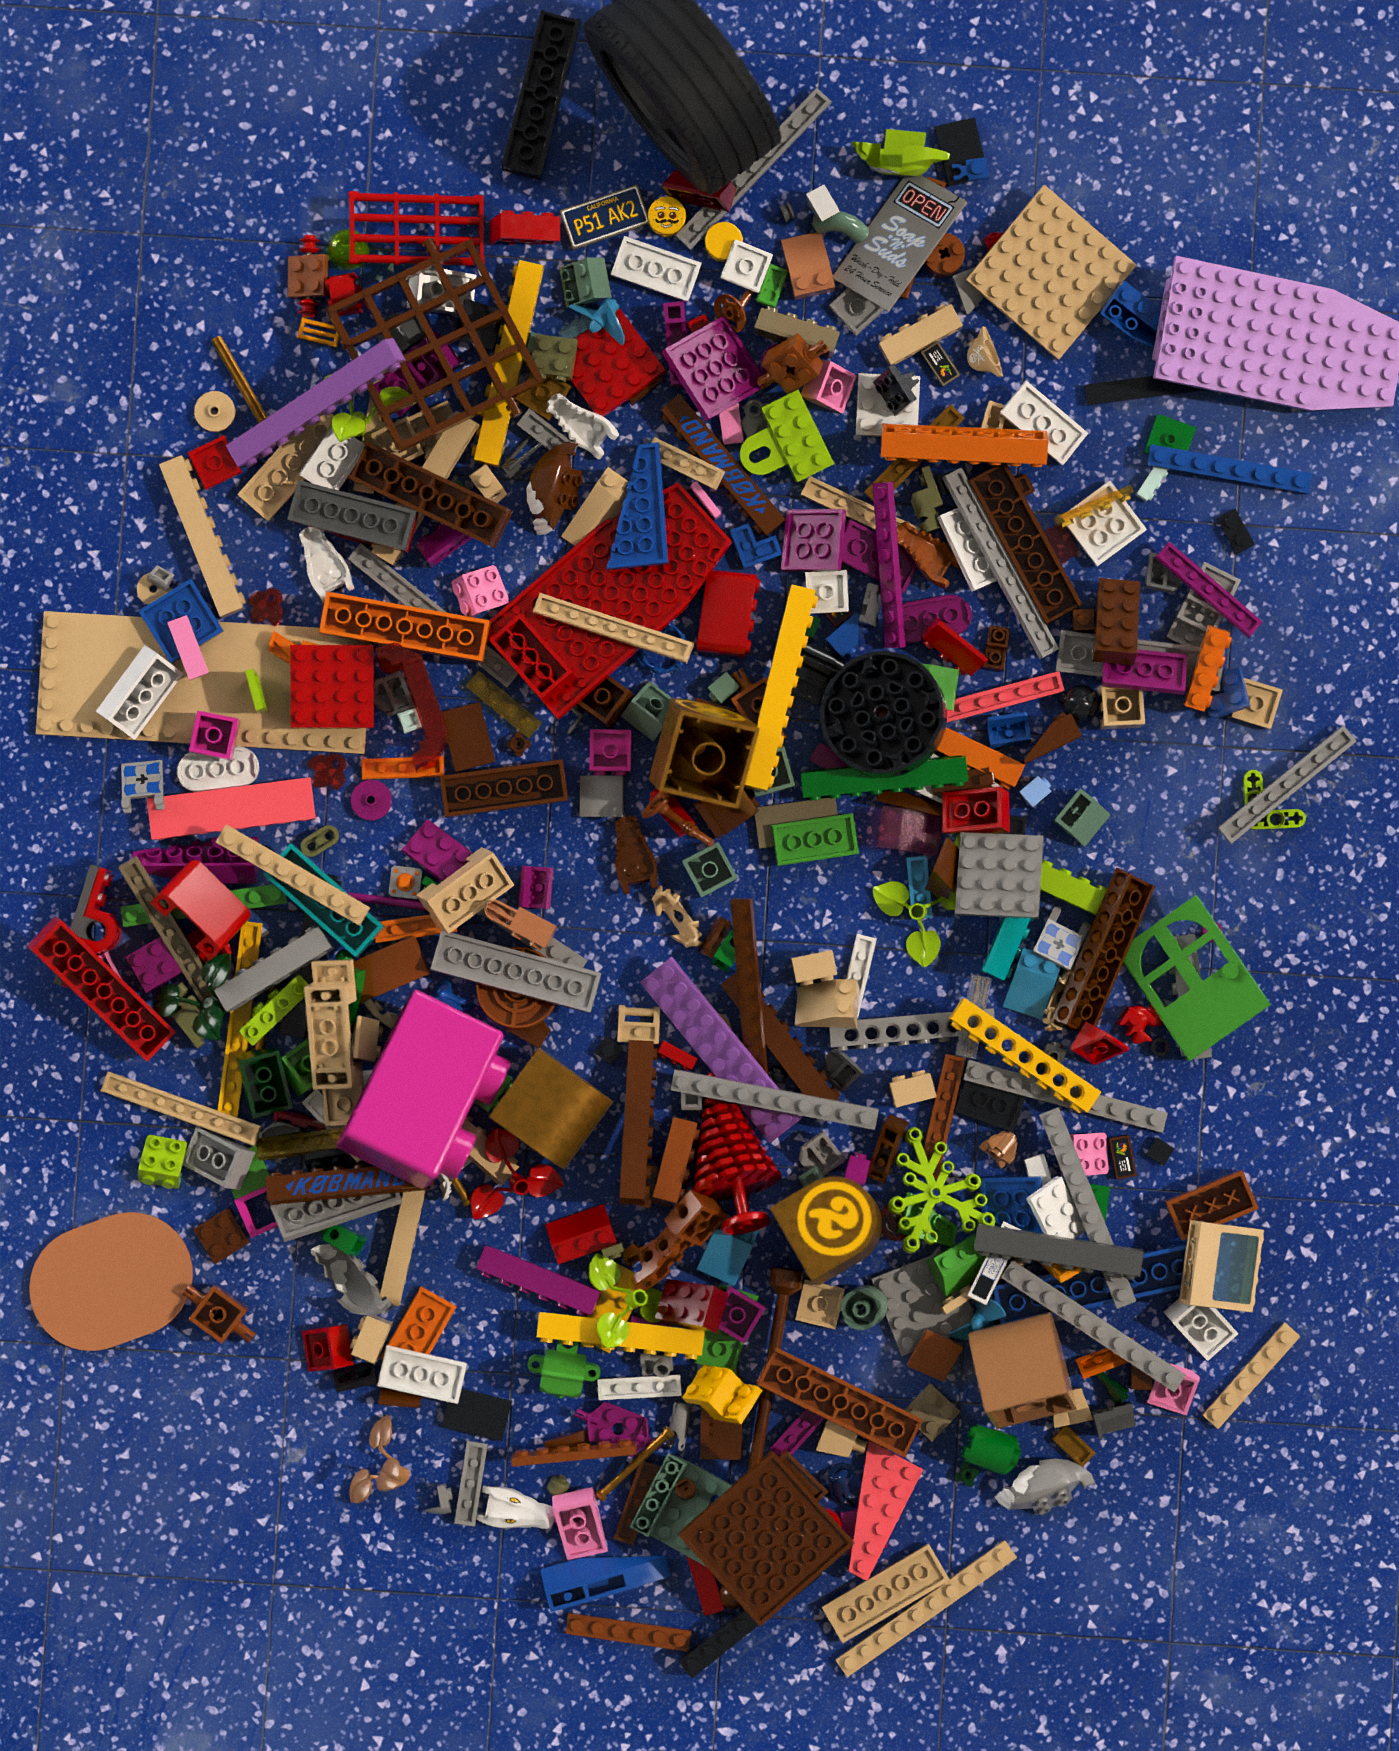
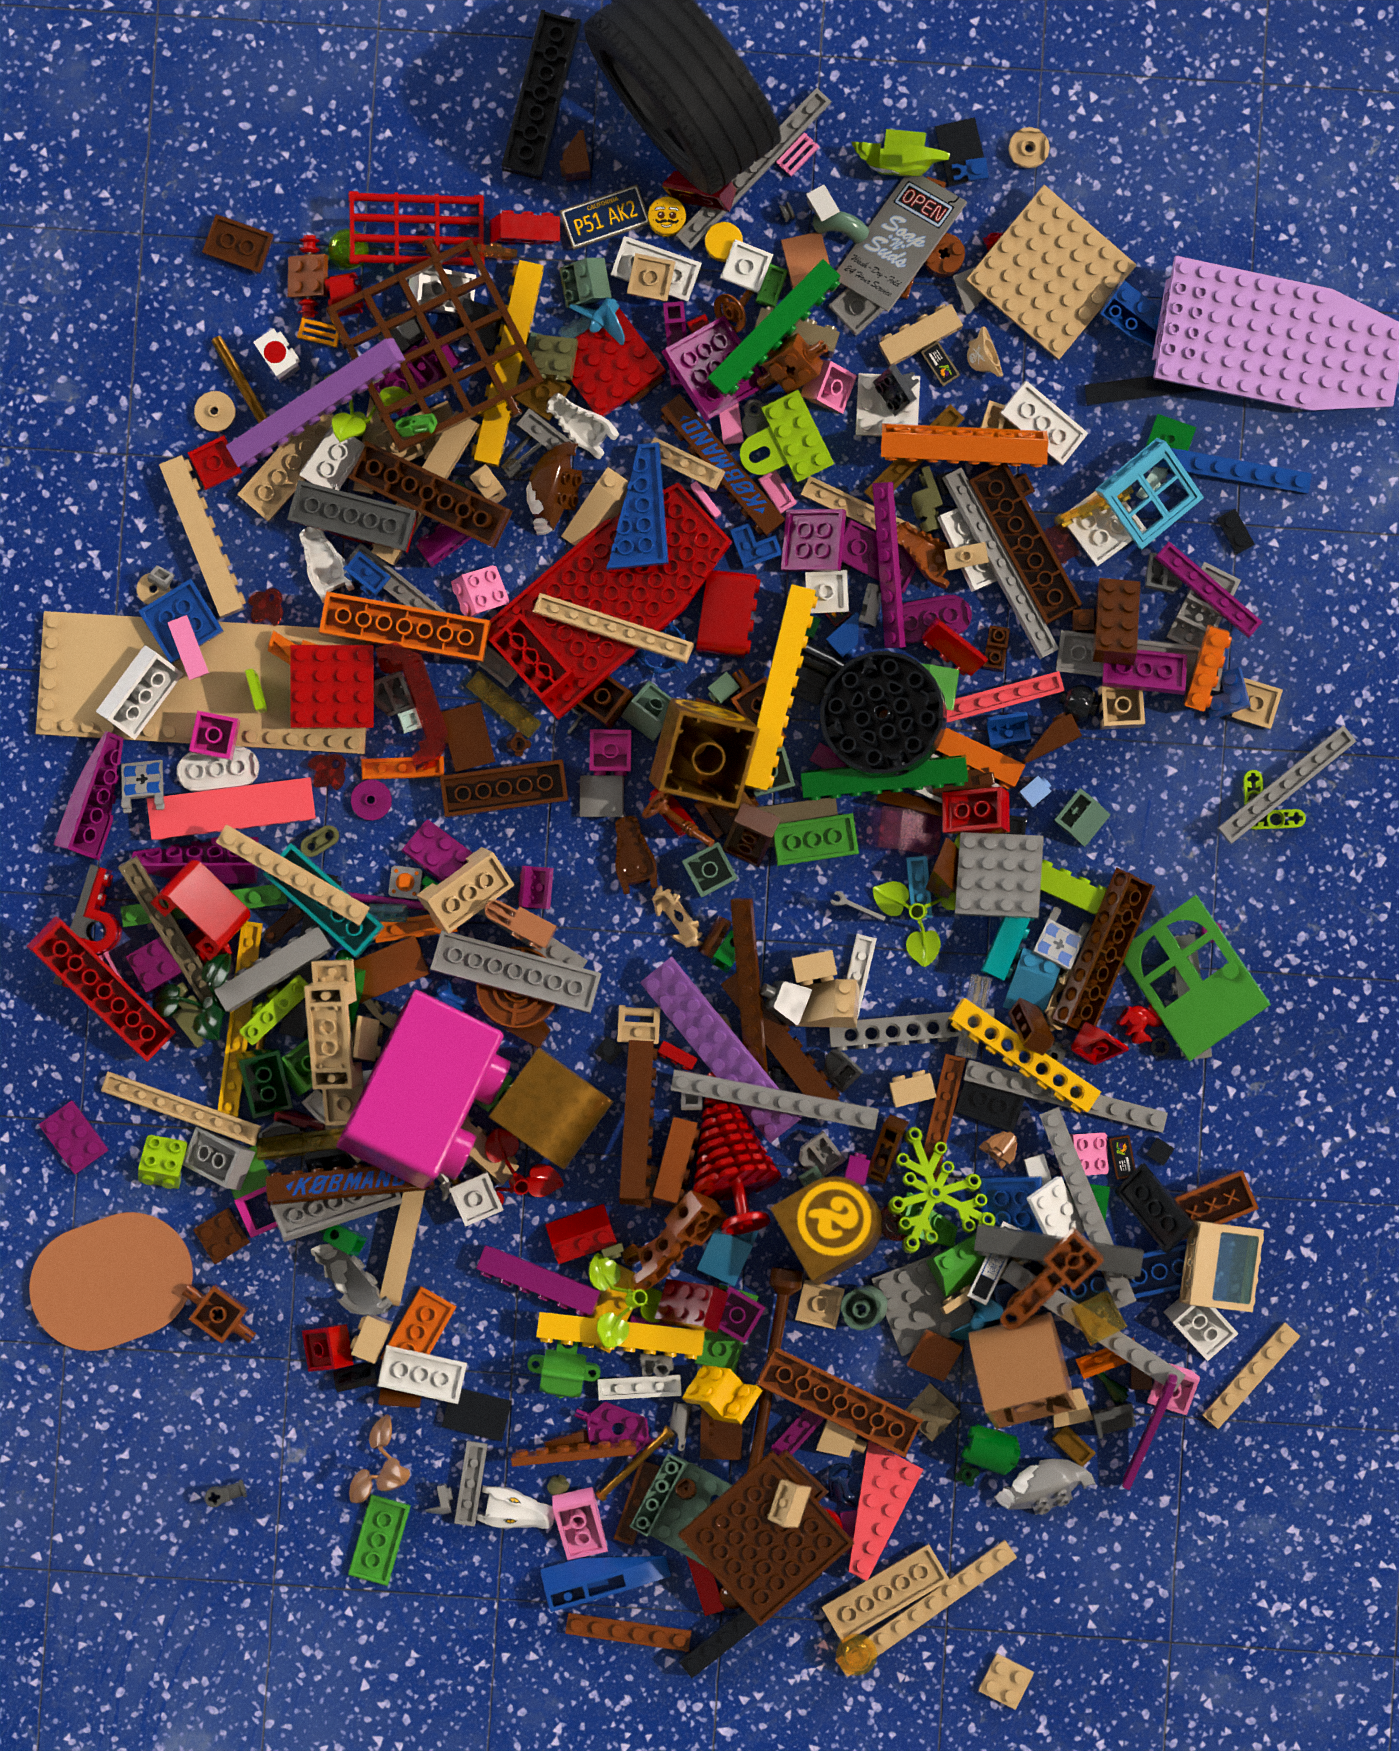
none -> magenta plate [39,1100,109,1175]
none -> magenta wedge [54,731,124,861]
none -> reddish brown plate [202,214,274,274]
none -> dark grey connector [205,1479,247,1508]
none -> white brick [253,328,301,382]
none -> reddish brown piece [264,904,305,944]
none -> blue bracket [343,551,391,597]
none -> bright green tile [348,1494,411,1586]
none -> clear light blue piece [368,903,409,922]
none -> bright green piece [395,413,438,437]
none -> white plate [449,1172,504,1227]
none -> clear orange plate [475,243,518,261]
none -> reddish brown slope [559,130,591,182]
none -> tan plate [627,253,676,303]
none -> green brick [707,259,841,398]
none -> reddish brown slope [722,802,781,867]
none -> bright pink tile [758,470,797,514]
none -> torso [760,981,812,1026]
none -> tan panel [768,1479,811,1527]
none -> bright pink tile [776,132,819,177]
none -> light grey flag [830,891,885,922]
none -> clear yellow piece [836,1634,878,1676]
none -> tan plate [944,542,989,571]
none -> tan plate [978,1653,1034,1710]
none -> dark orange brick [1000,1227,1104,1330]
none -> tan plate [1008,127,1050,169]
none -> reddish brown brick [1008,998,1055,1056]
none -> clear yellow tile [1071,1290,1127,1346]
none -> medium azure window [1095,438,1204,550]
none -> black tile [1115,1163,1196,1253]
none -> magenta tile [1122,1374,1177,1490]

